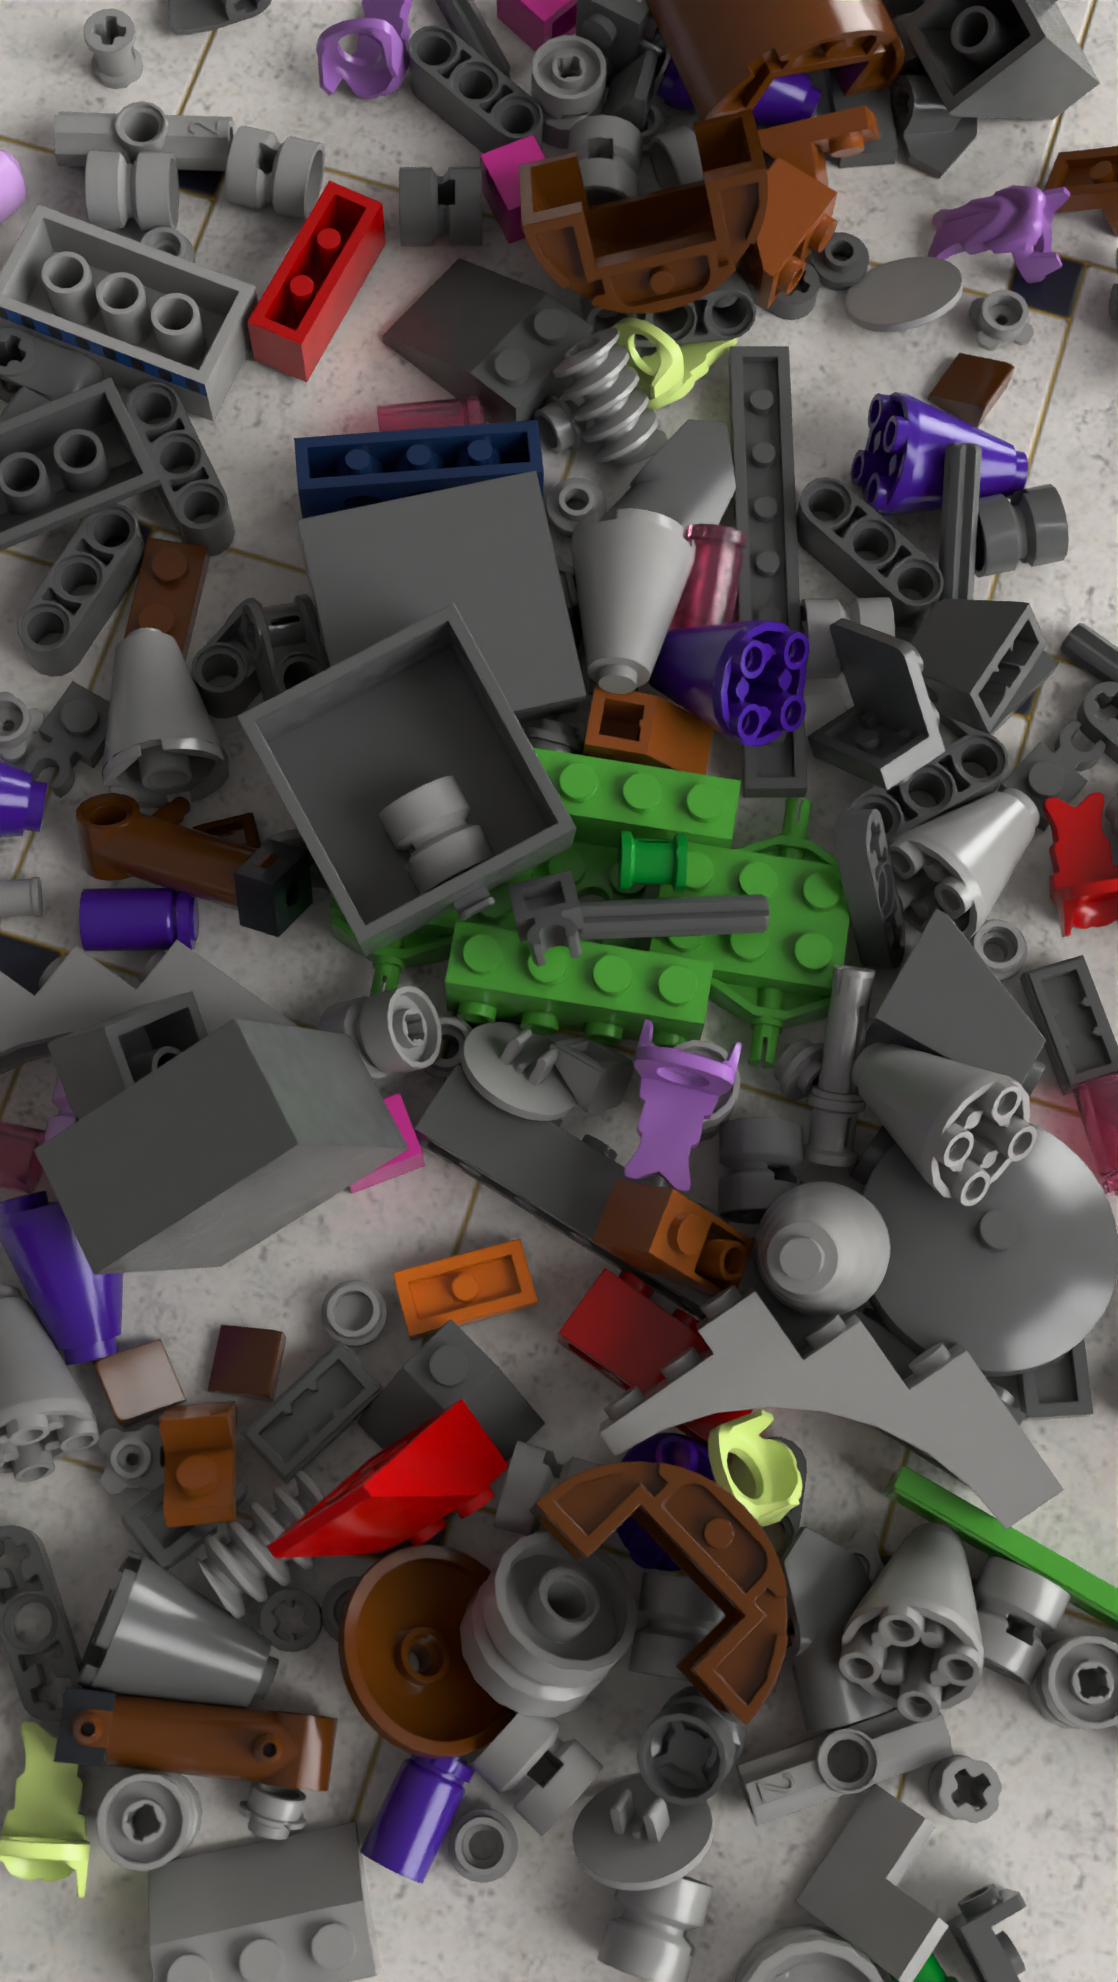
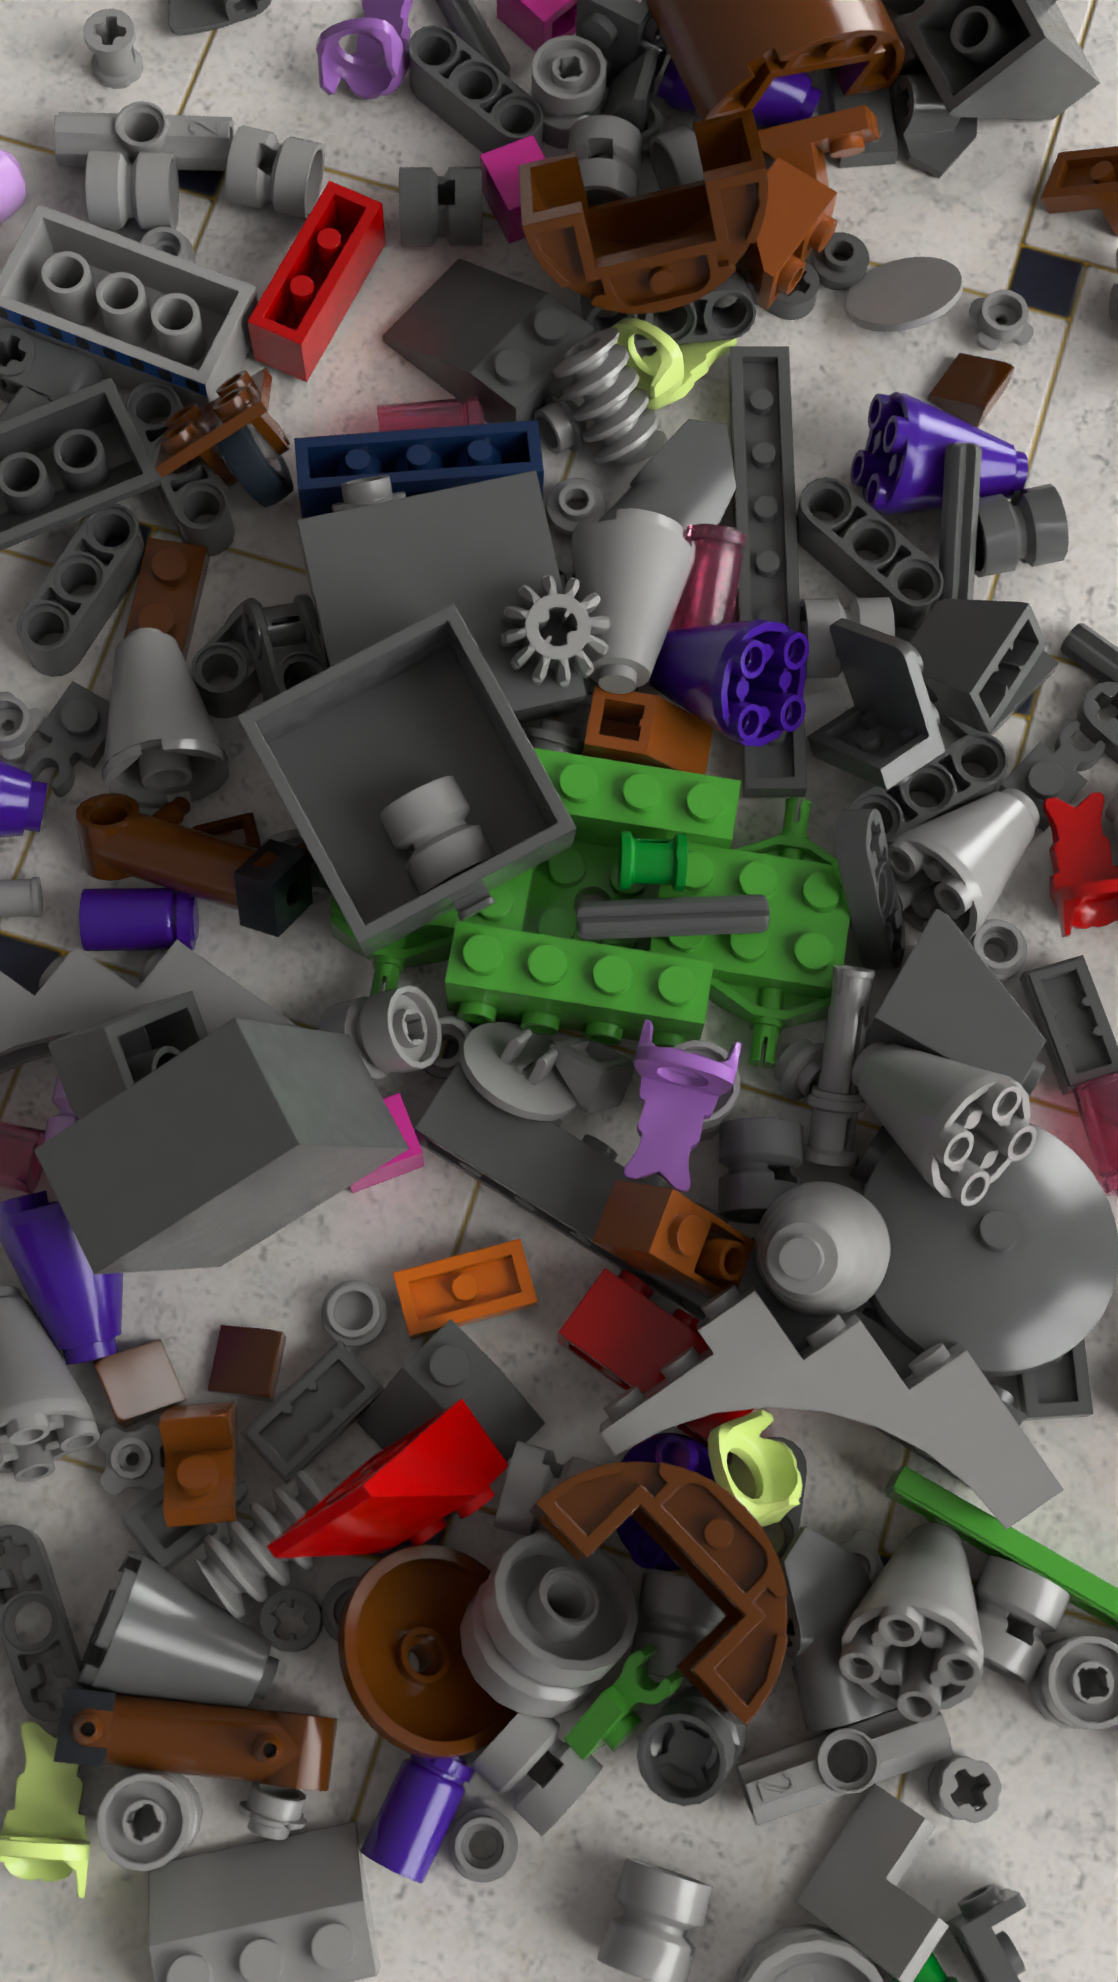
dark grey plate [508,871,585,967] -> none
light grey piece [573,1777,714,1891] -> none
medium lavender hair [928,185,1070,284] -> none
none -> reddish brown plate [155,367,294,507]
none -> light grey plate [332,475,406,512]
none -> light grey gear [500,575,611,688]
none -> bright green plate [564,1643,683,1760]

